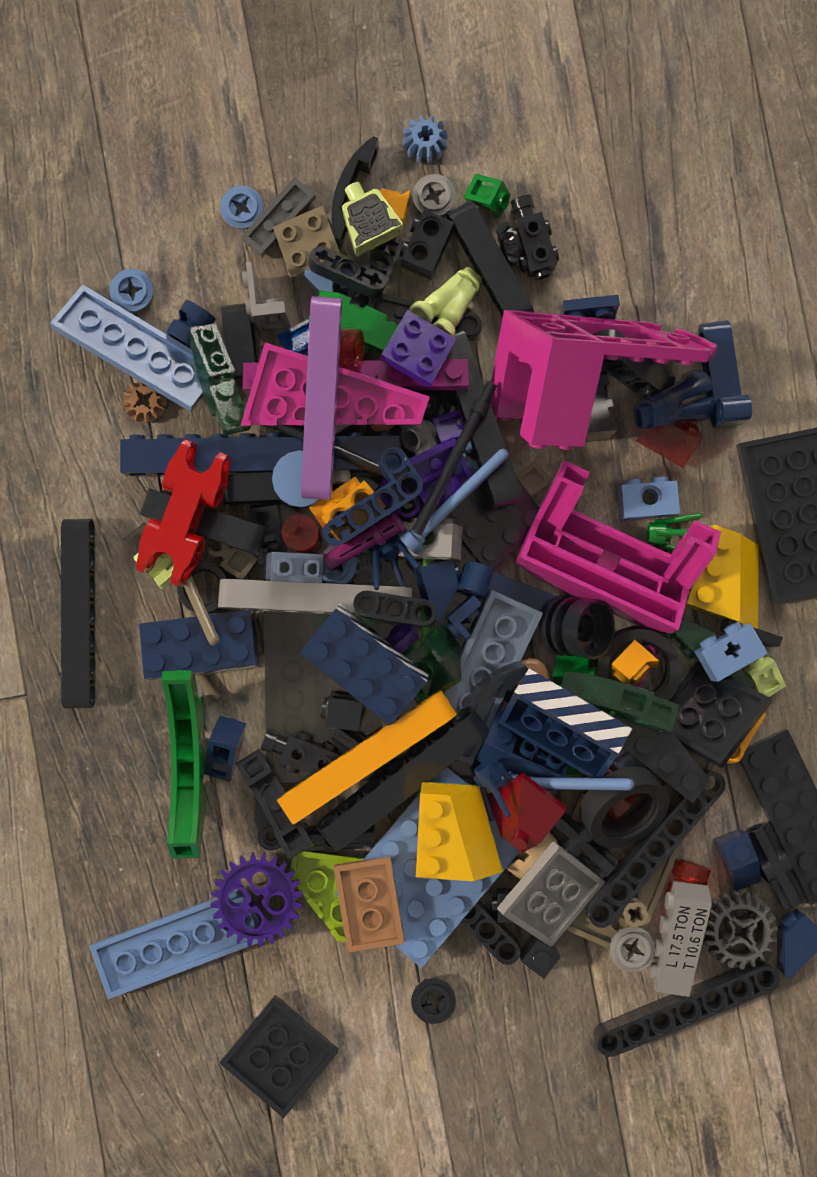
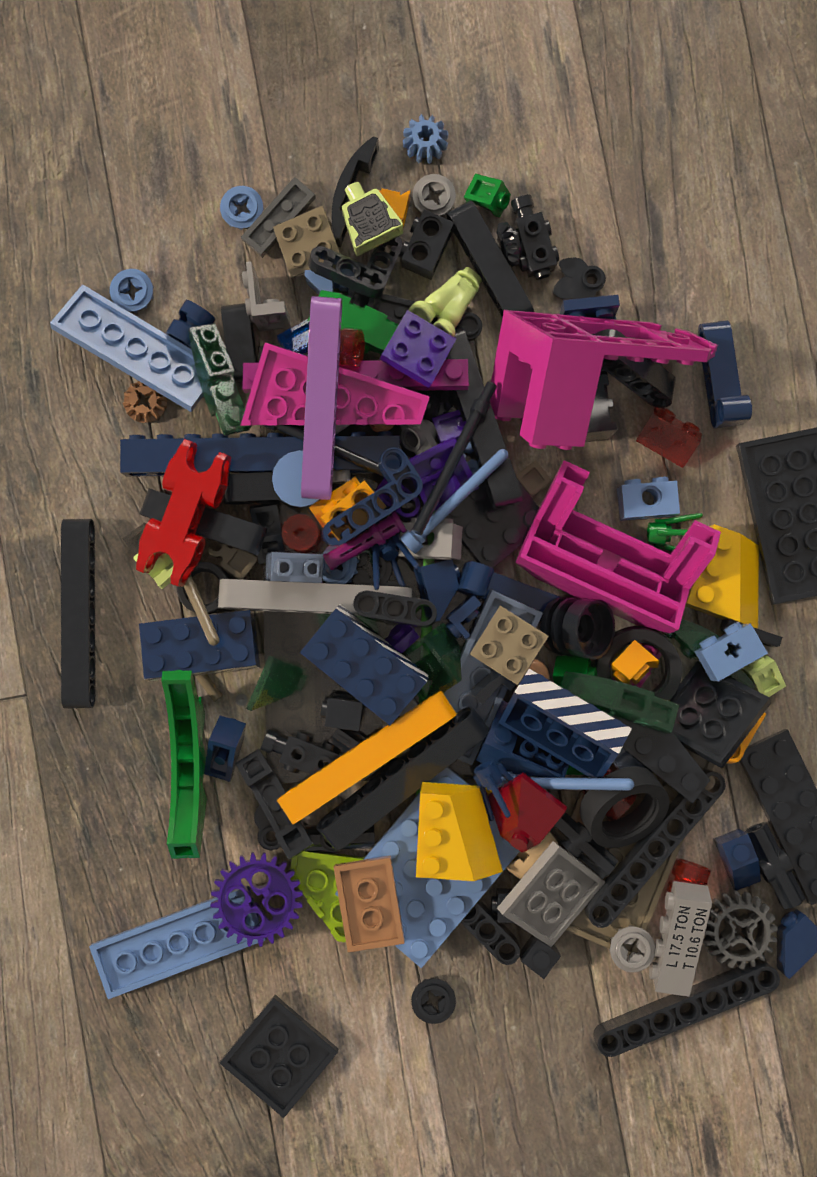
dark tan bush [620,897,649,928] -> none
dark blue piece [633,369,716,429] -> none
none -> clear green slope [246,655,308,711]
none -> dark tan hinge [470,606,549,685]
none -> black plate [553,257,606,300]

